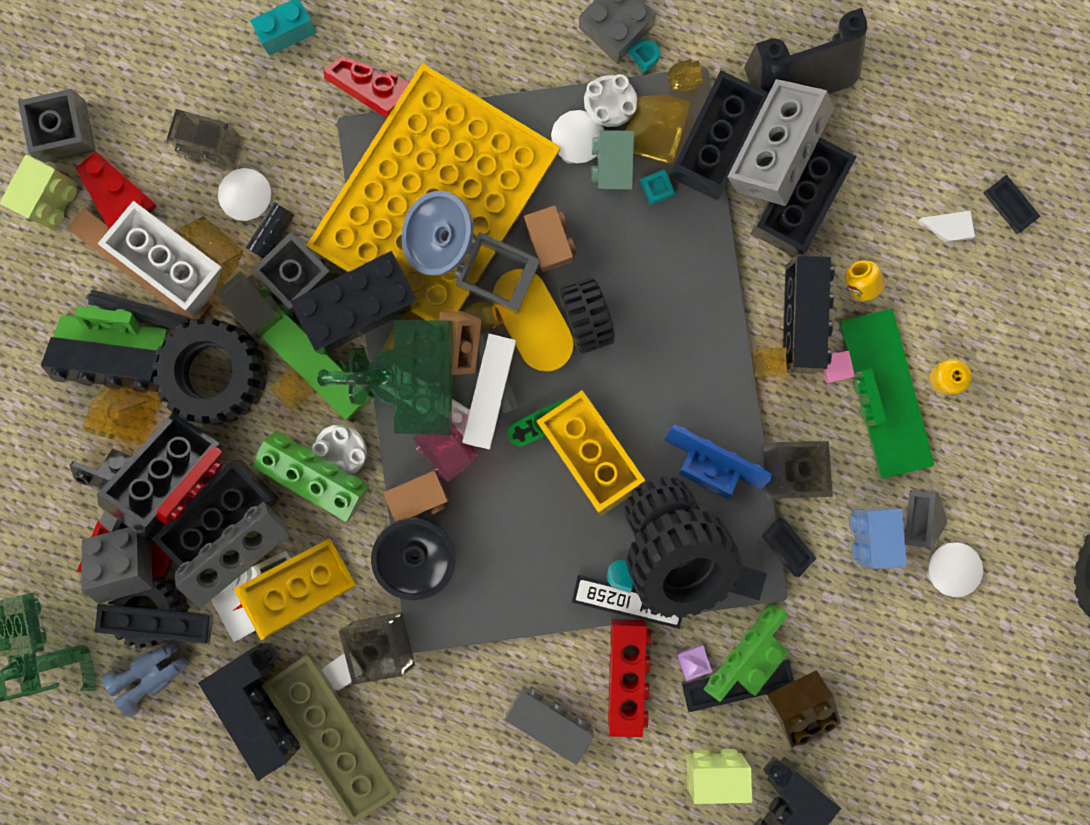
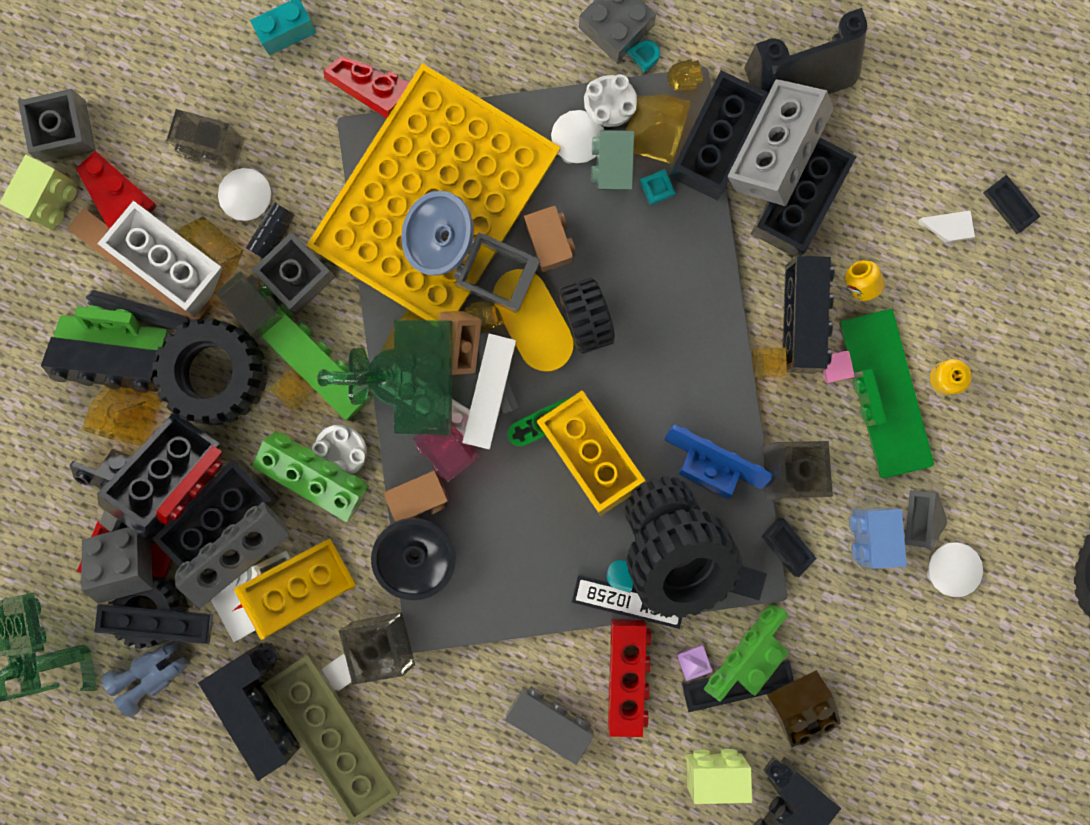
black brick [290,251,421,355] -> none

